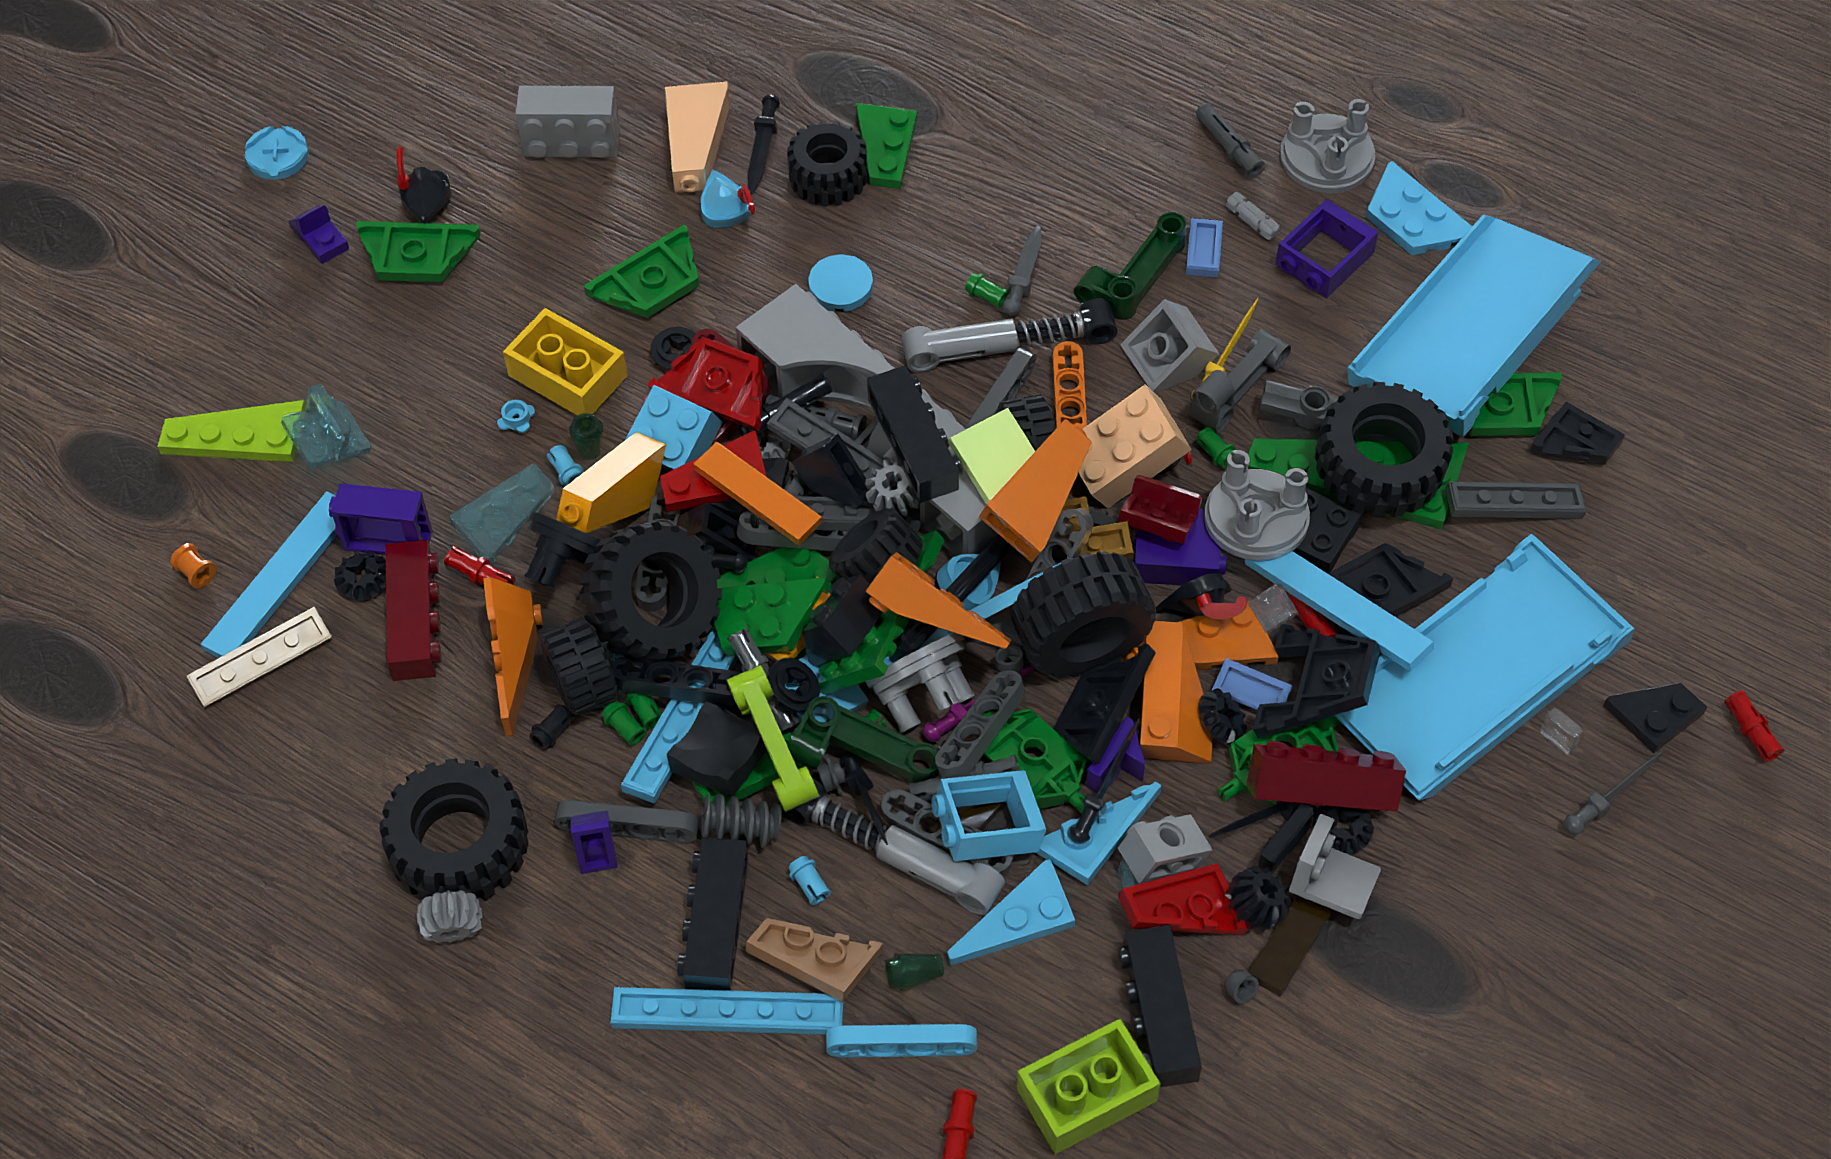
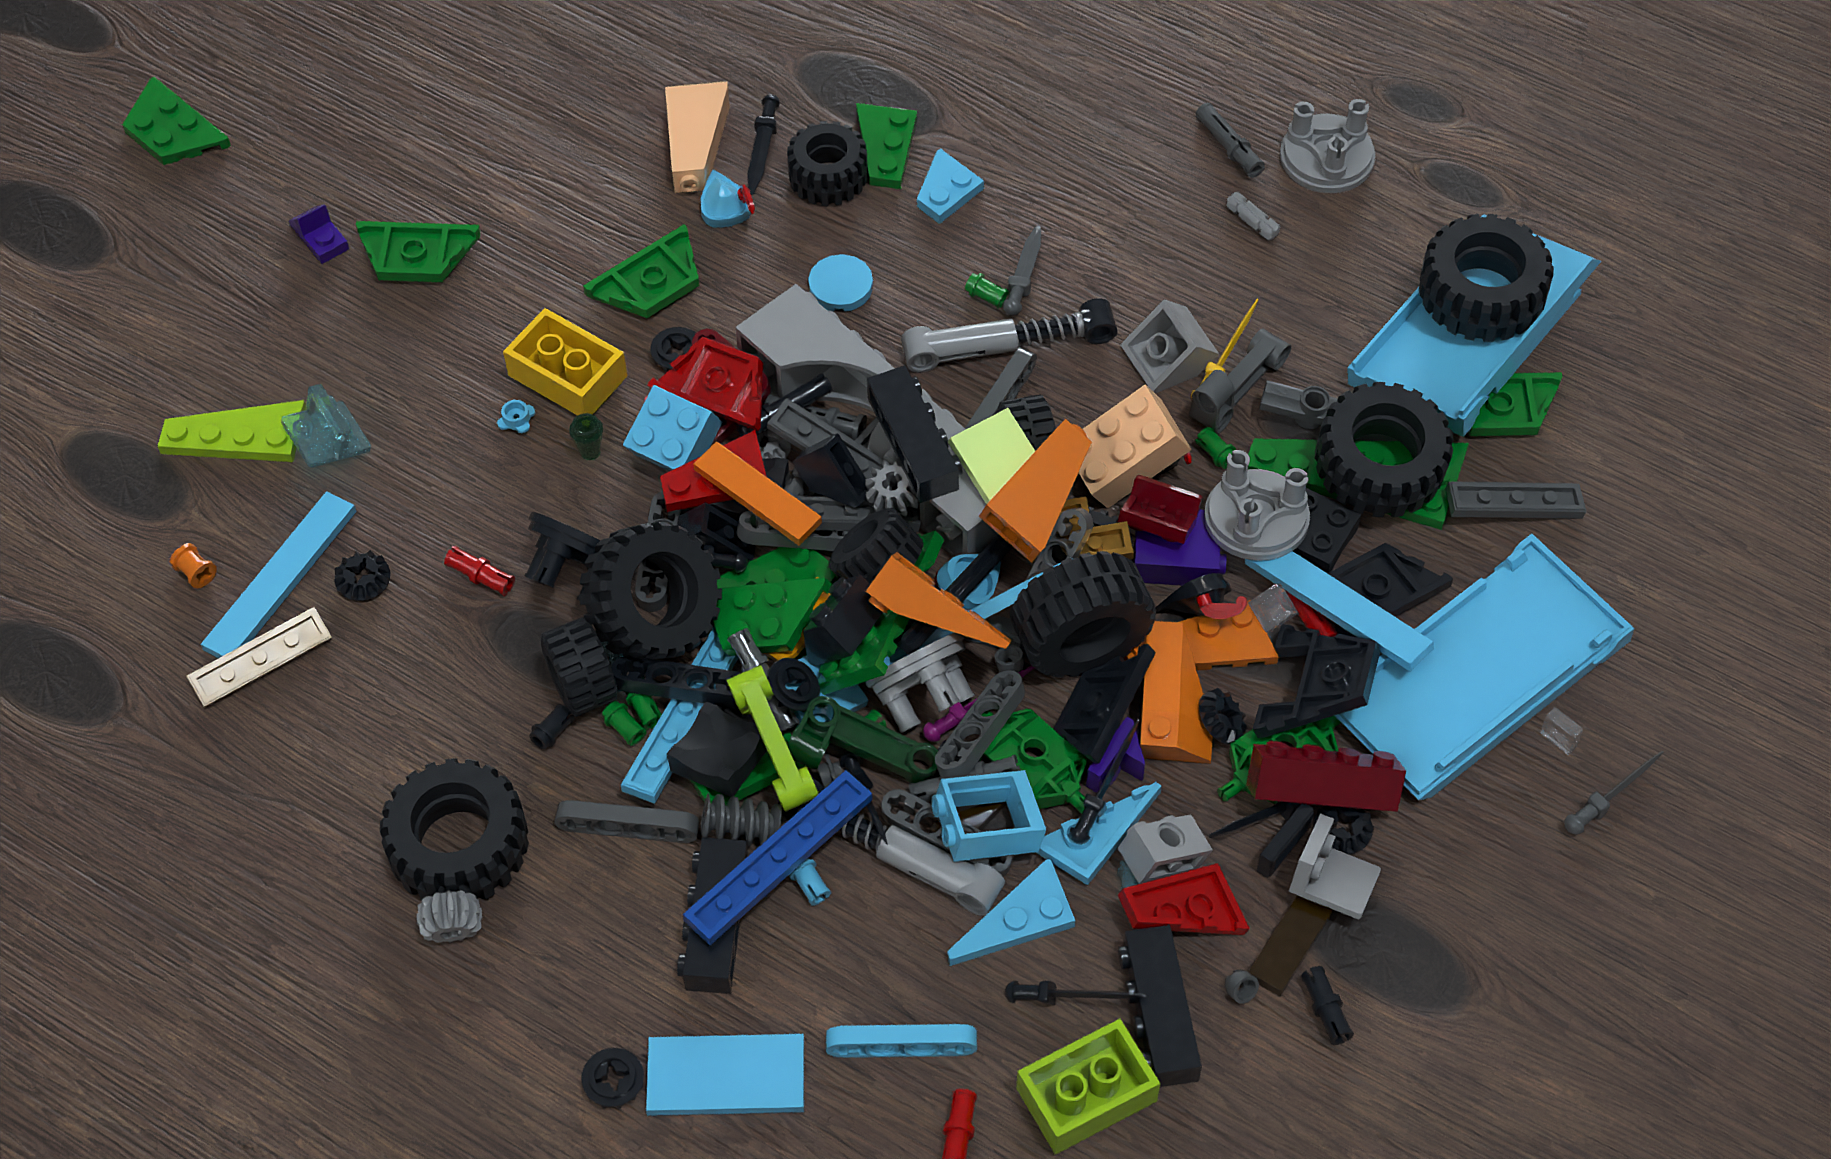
medium azure tile [244,126,309,180] -> none
dark purple window [329,483,433,555] -> none
dark red brick [385,540,442,681] -> none
black piece [396,145,452,224] -> none
clear light blue wing [449,463,555,565] -> none
orange wedge [483,577,543,736] -> none
light grey brick [516,86,620,158] -> none
medium azure pin [546,445,584,486] -> none
light orange slope [556,432,666,533] -> none
dark purple slope [571,810,618,874] -> none
medium azure tile [610,987,844,1035] -> none
medium nougat wing [746,918,883,1002] -> none
clear green cone [885,953,944,991] -> none
orange beam [1053,341,1087,429] -> none
dark green piece [1073,212,1186,320] -> none
medium blue tile [1186,218,1223,278] -> none
medium blue tile [1212,658,1293,711] -> none
black gear [1225,865,1292,932] -> none
dark purple window [1276,199,1378,298] -> none
medium azure wing [1366,161,1472,255] -> none
black wing [1530,402,1625,464] -> none
black wing [1603,683,1707,753] -> none
red pin [1724,690,1785,763] -> none
none -> green wing [122,77,231,165]
none -> black gear [581,1048,644,1109]
none -> medium azure tile [646,1034,804,1116]
none -> blue plate [683,770,872,945]
none -> medium azure wing [917,149,984,224]
none -> black sword [1005,981,1148,1005]
none -> black pin [1301,966,1354,1045]
none -> black tyre [1419,214,1554,342]

